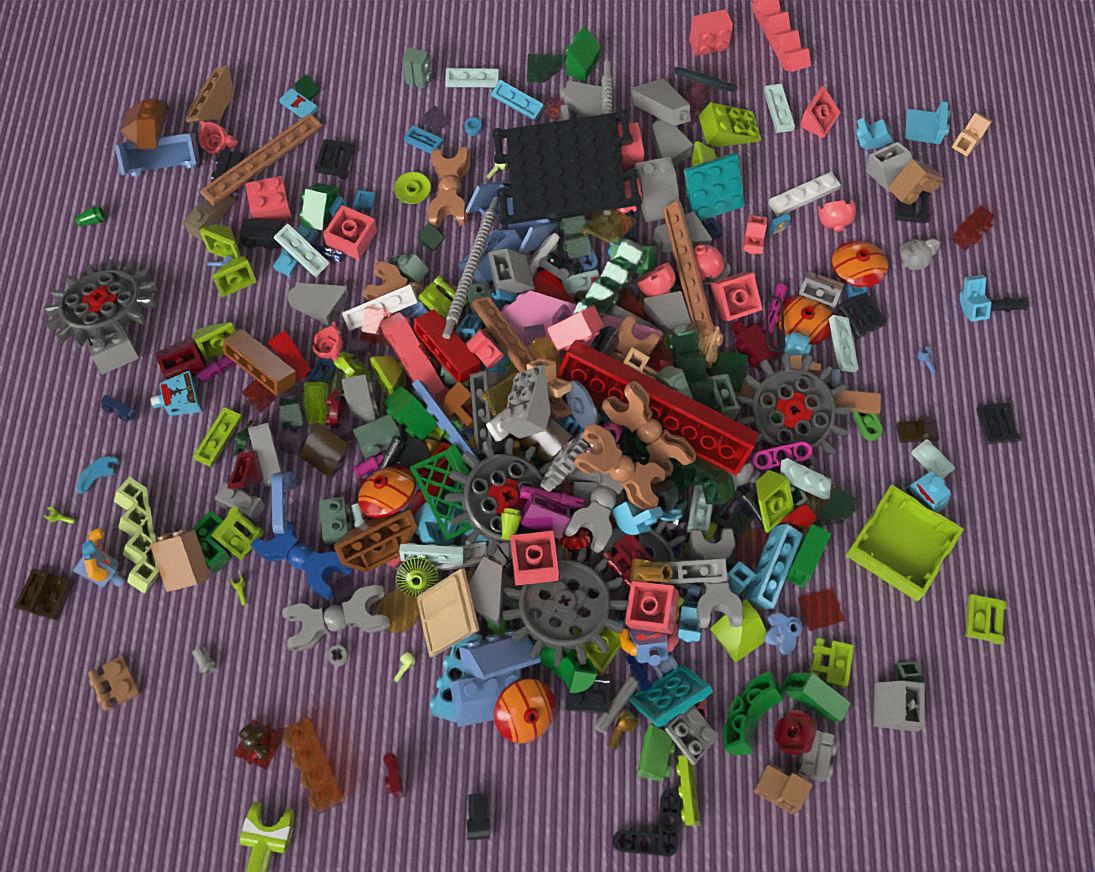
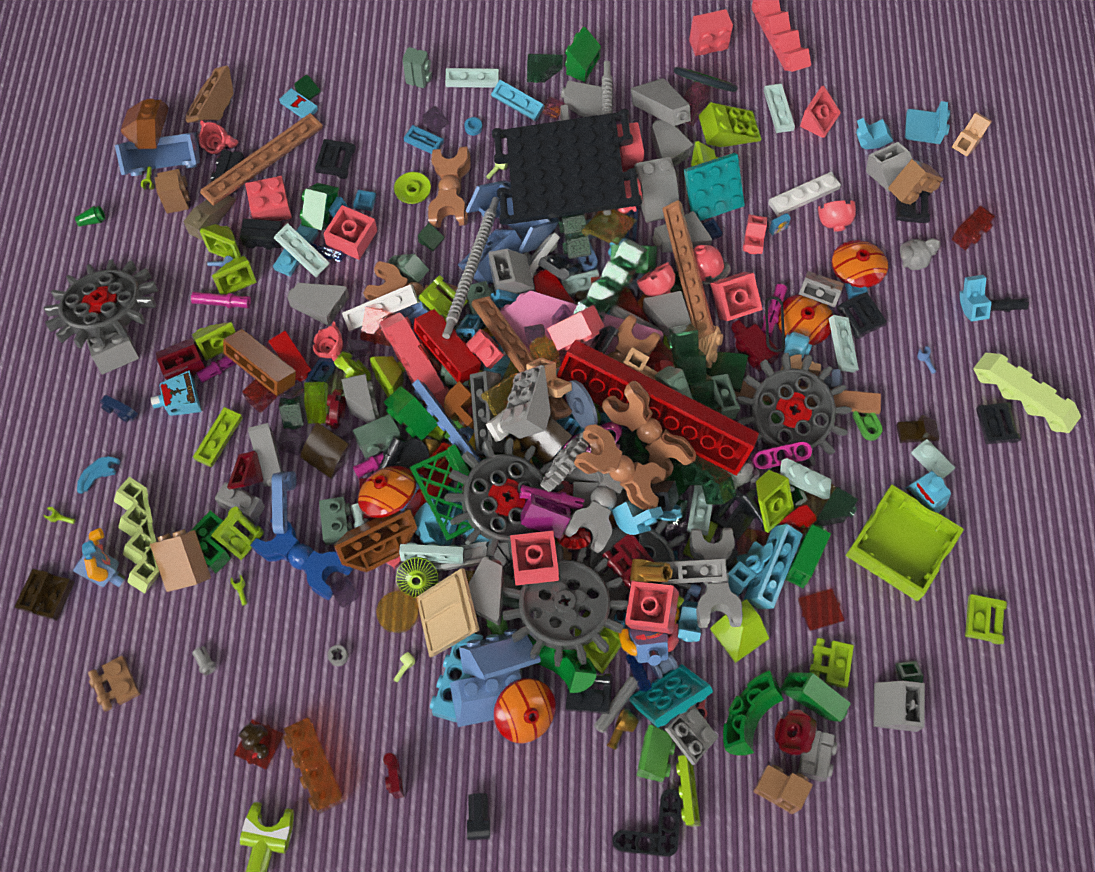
dark green plate [233,420,253,456] -> none
light grey piece [282,585,390,651] -> none
lime cone [501,508,522,540] -> none
medium blue plate [764,613,803,655] -> none
none -> lime hand [141,166,155,190]
none -> medium nougat brick [155,169,191,214]
none -> dark pink pin [191,291,251,309]
none -> medium azure plate [737,542,774,574]
none -> yellowish green brick [973,353,1081,433]

